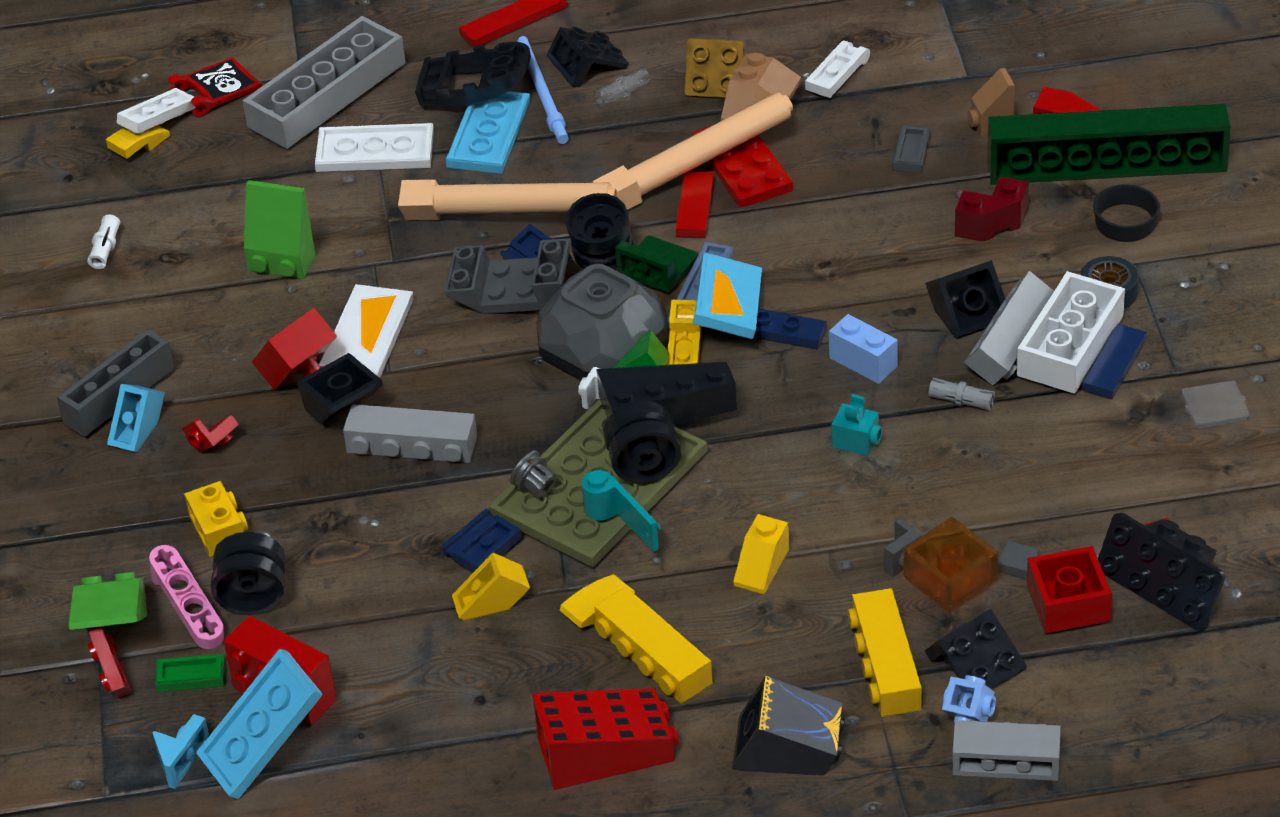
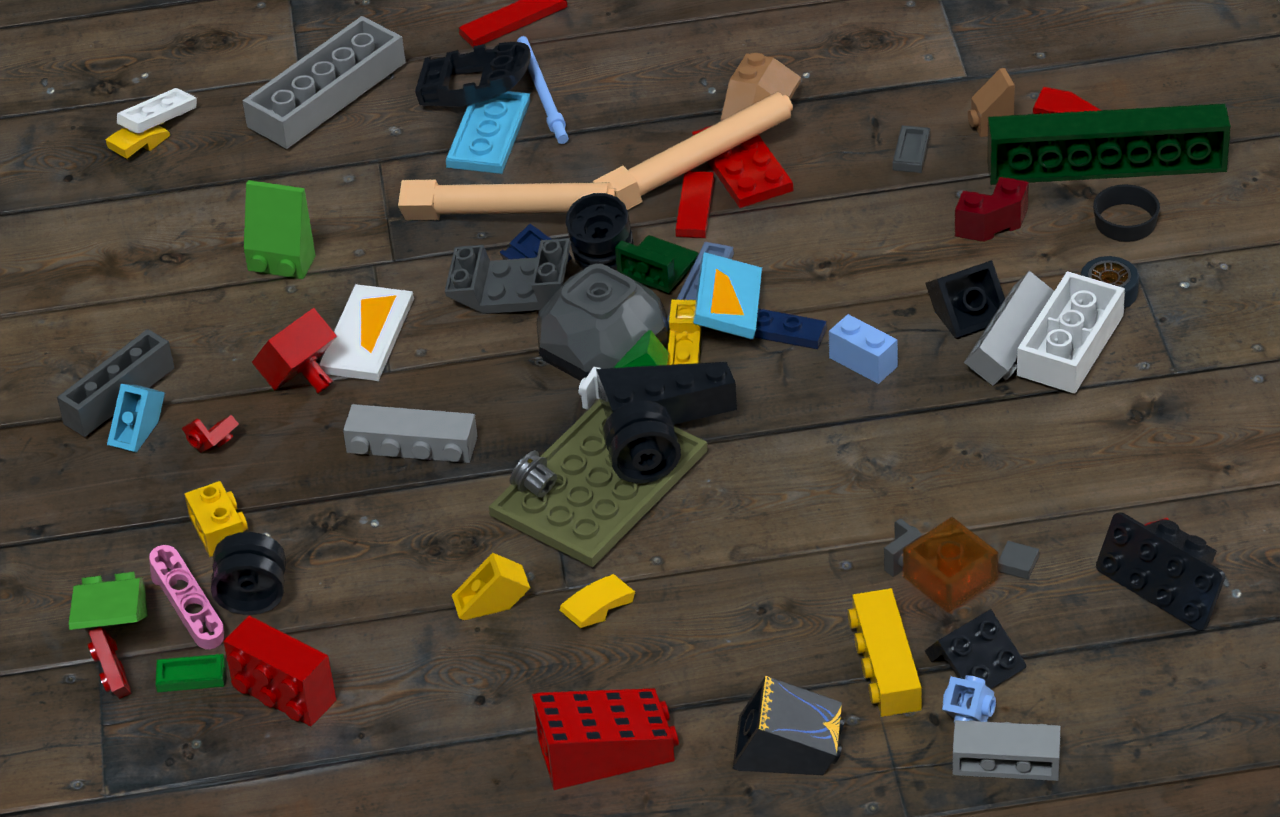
white pin [87,215,121,269] -> none
medium azure slope [152,714,209,789] -> none
flag [168,57,262,118] -> none
medium azure plate [196,648,323,799] -> none
black slope [297,353,383,424] -> none
white tile [315,123,434,172] -> none
dark blue plate [442,509,522,573] -> none
black bracket [546,27,629,87] -> none
teal door [582,470,661,552] -> none
clear pin [594,67,651,107] -> none
yellow brick [594,586,713,704] -> none
pearl gold bracket [685,38,744,98] -> none
yellow slope [733,514,789,595] -> none
white plate [805,40,870,98] -> none
teal brick [831,394,883,456] -> none
light grey pin [928,377,995,411] -> none
red brick [1027,546,1112,633] -> none
dark blue tile [1083,324,1147,399] -> none
clear piece [1181,380,1250,429] -> none

